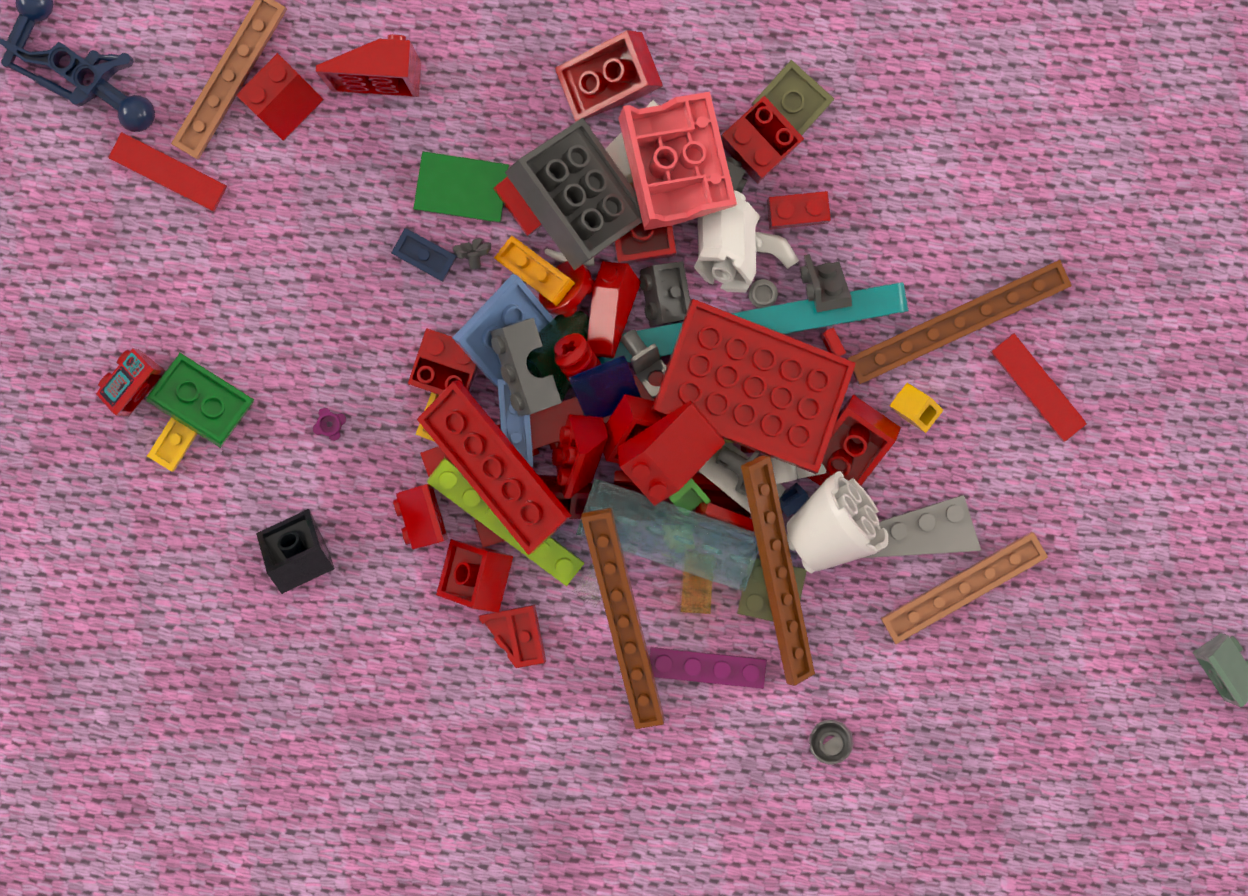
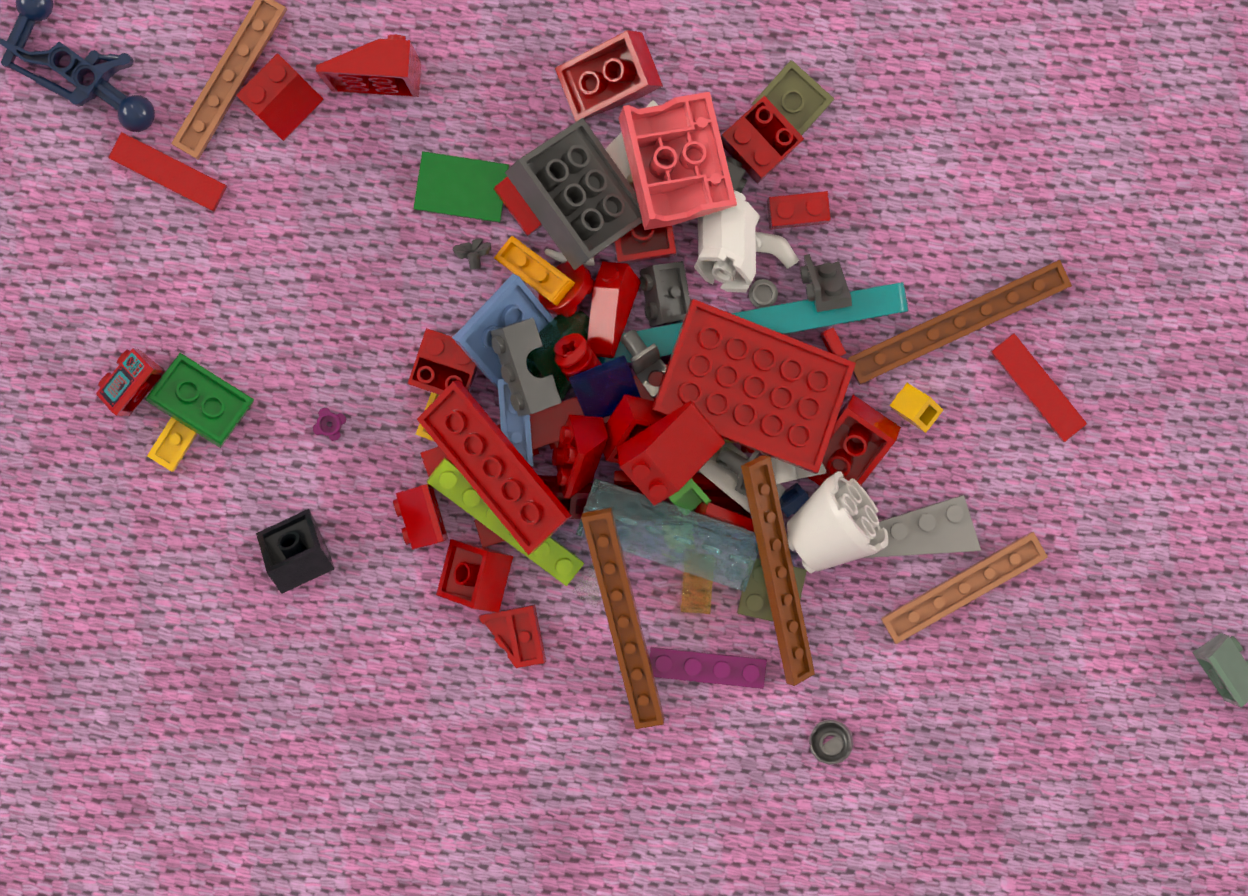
dark blue plate [391,228,457,282] -> none

